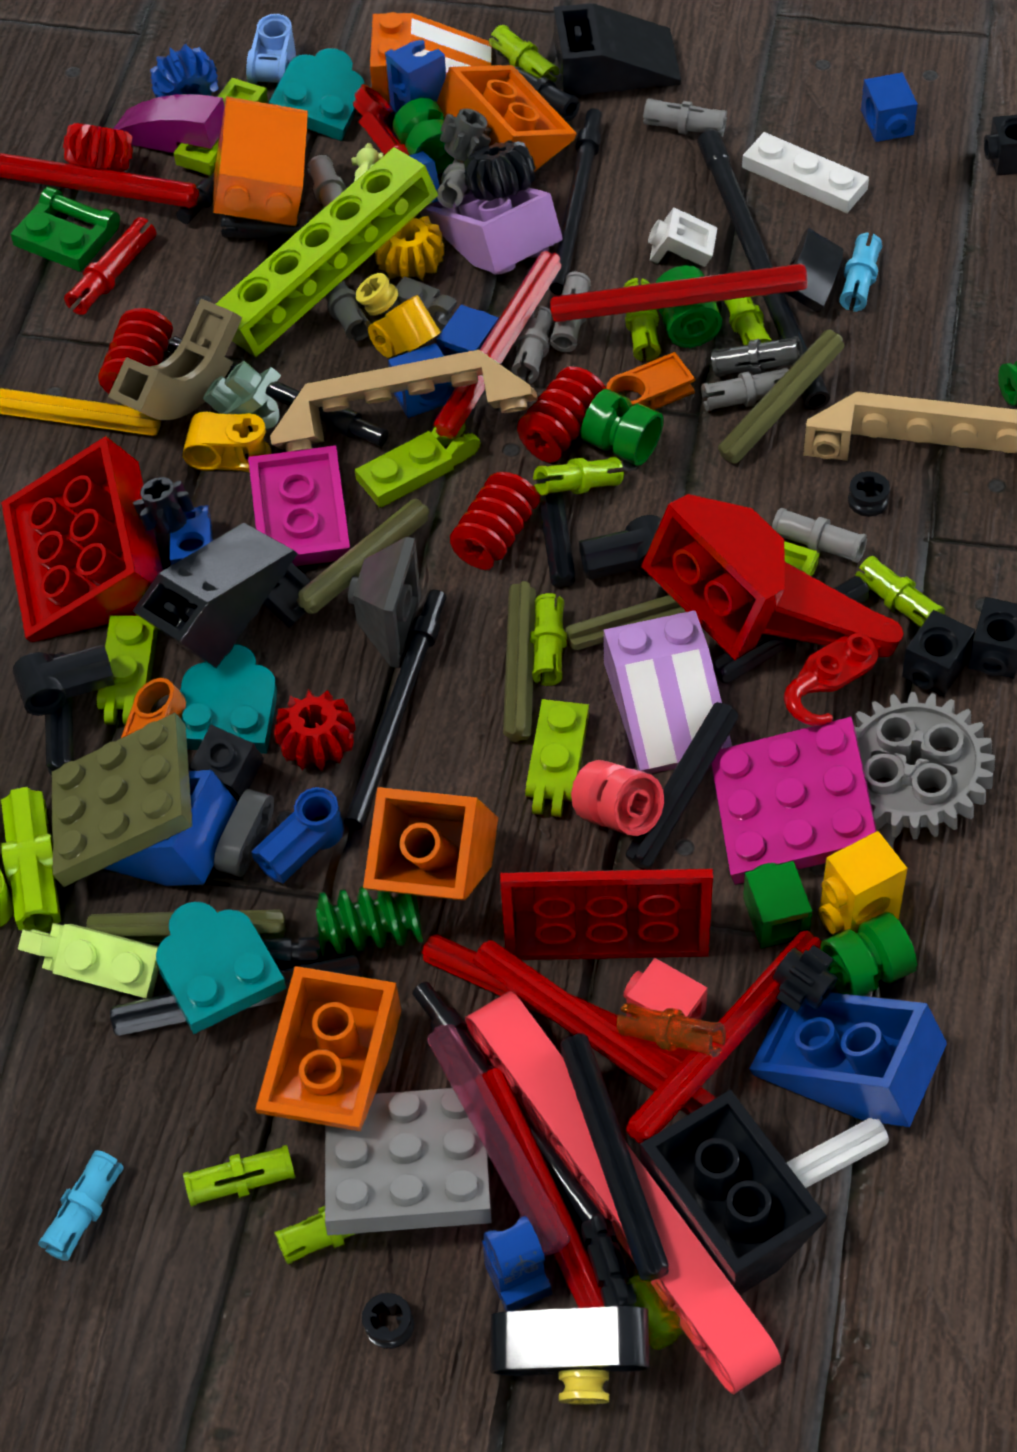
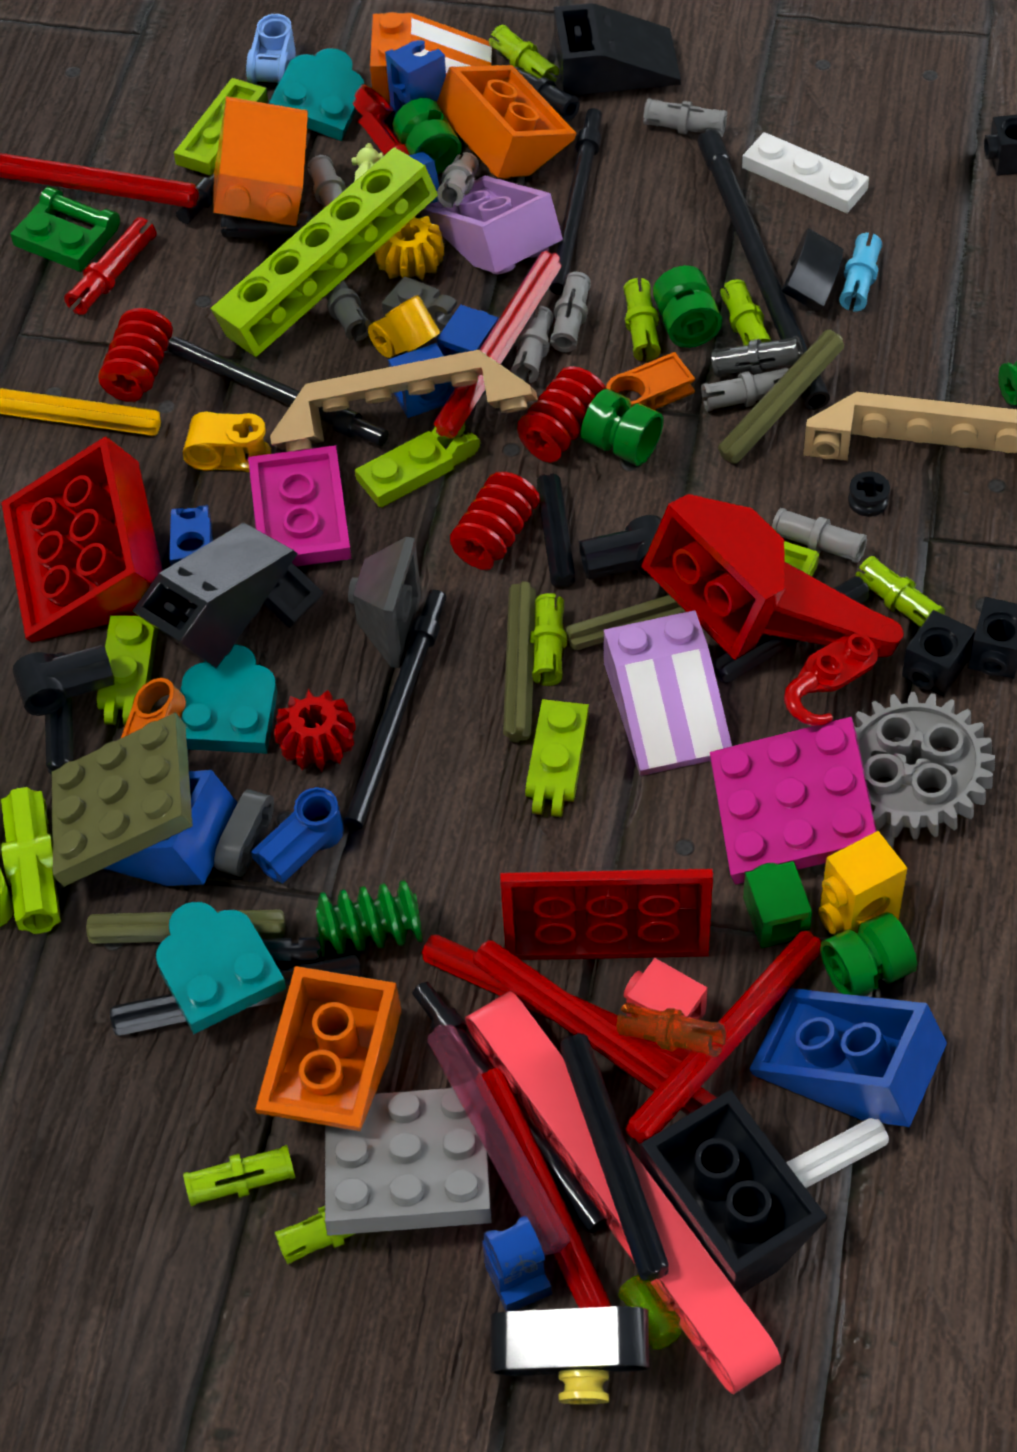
yellowish green hinge [18,923,159,998] -> none
medium azure pin [38,1150,124,1261] -> none
red gear [63,123,133,172] -> none
dark tan arch [108,299,243,420] -> none
magenta slope [113,94,225,153] -> none
black gear [133,477,194,534] -> none
blue gear [150,44,219,98] -> none
black brick [189,725,264,799] -> none
sand green hips [203,361,281,431] -> none
olive axle [297,499,430,614] -> none
light yellow bush [355,273,398,316] -> none
black bush [362,1293,414,1349] -> none
orange slope [363,787,498,901] -> none
dark grey gear [440,108,492,161] -> none
black gear [463,140,536,201] -> none
lime pin [533,457,624,495] -> none
red axle [550,264,808,322] -> none
coral wheel [571,760,664,836] -> none
black axle [580,1214,637,1307] -> none
black axle [626,702,738,869] -> none
white bracket [648,207,717,267] -> none
black gear [772,945,838,1012] -> none
blue brick [861,72,918,142] -> none

